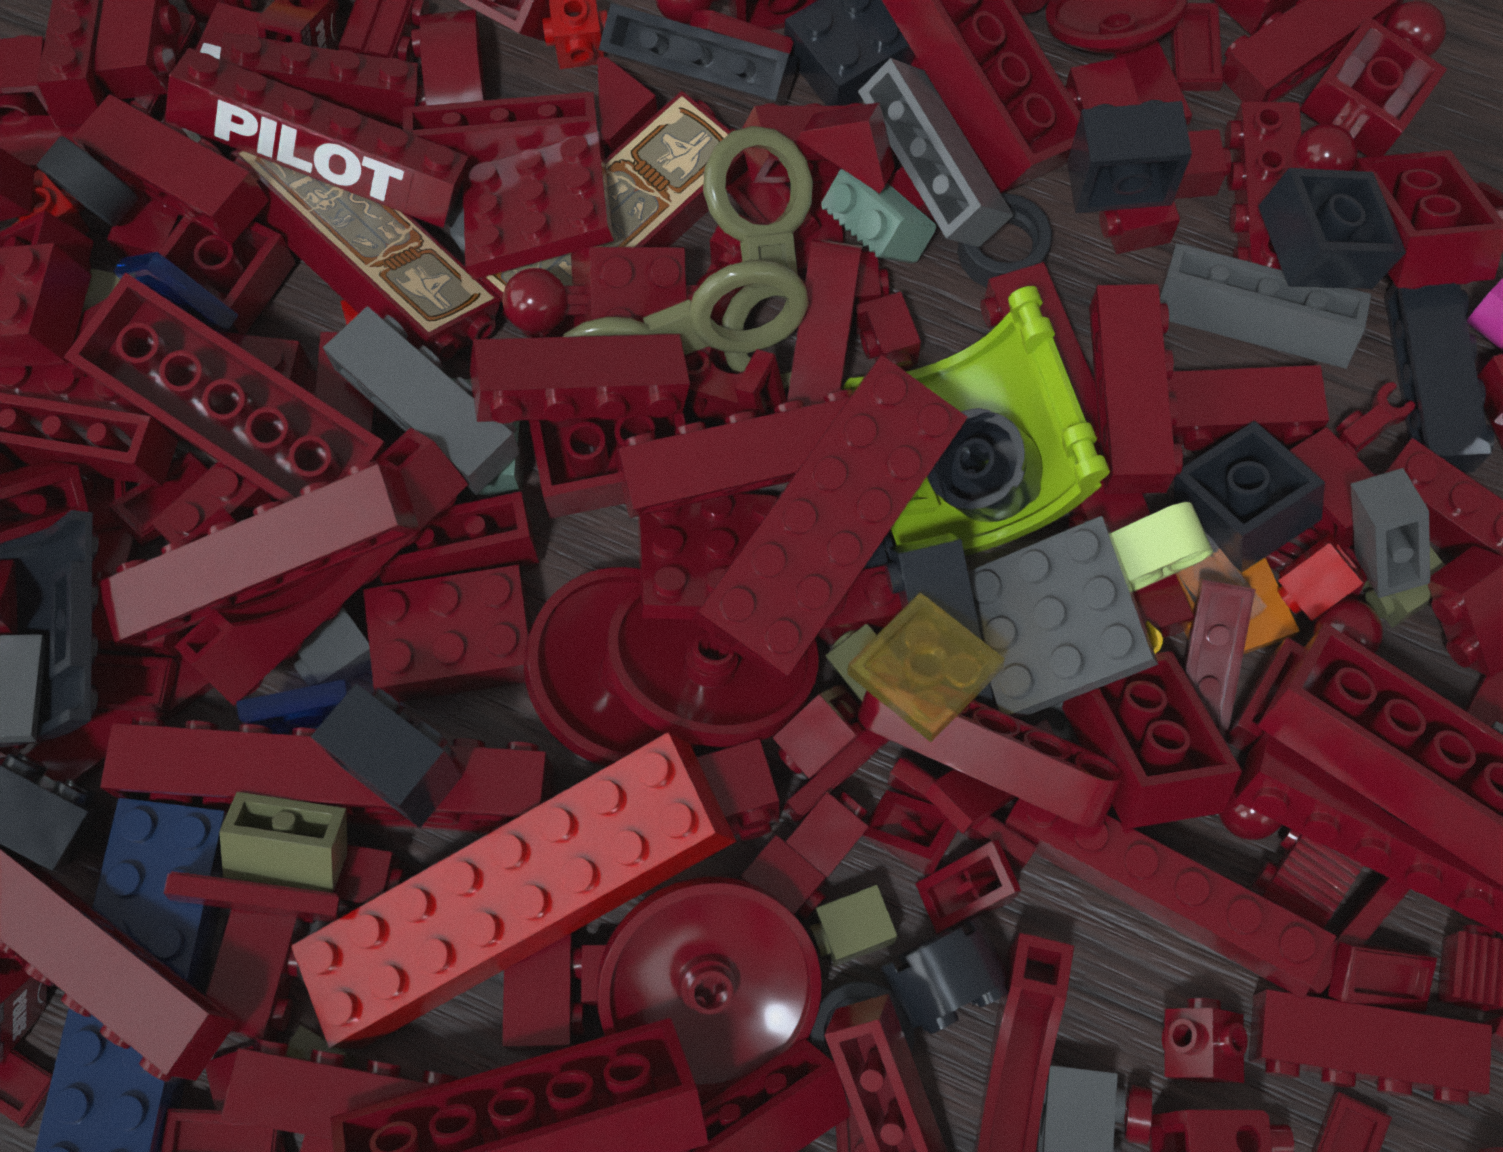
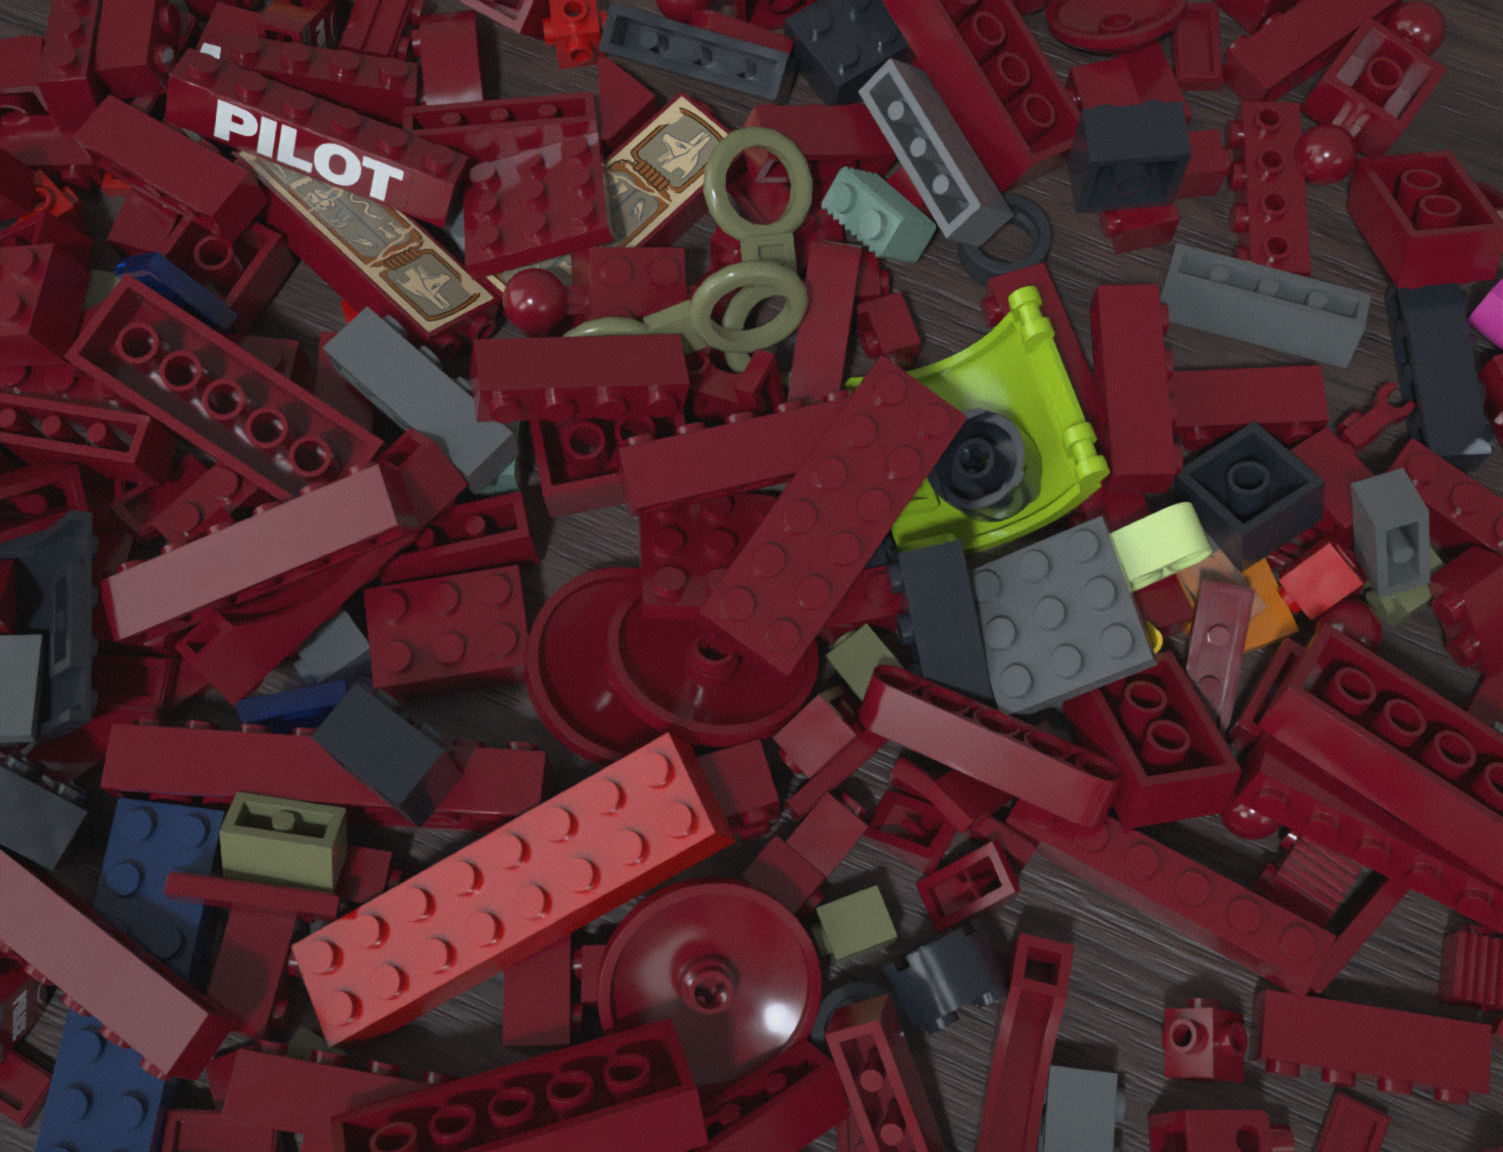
black tyre [37,136,138,227] -> none
dark red slope [798,102,895,194] -> none
clear yellow plate [847,592,1005,742] -> none
dark red tile [1124,1085,1152,1145] -> none
black brick [1258,168,1406,289] -> none
dark red tile [1328,941,1437,1012] -> none

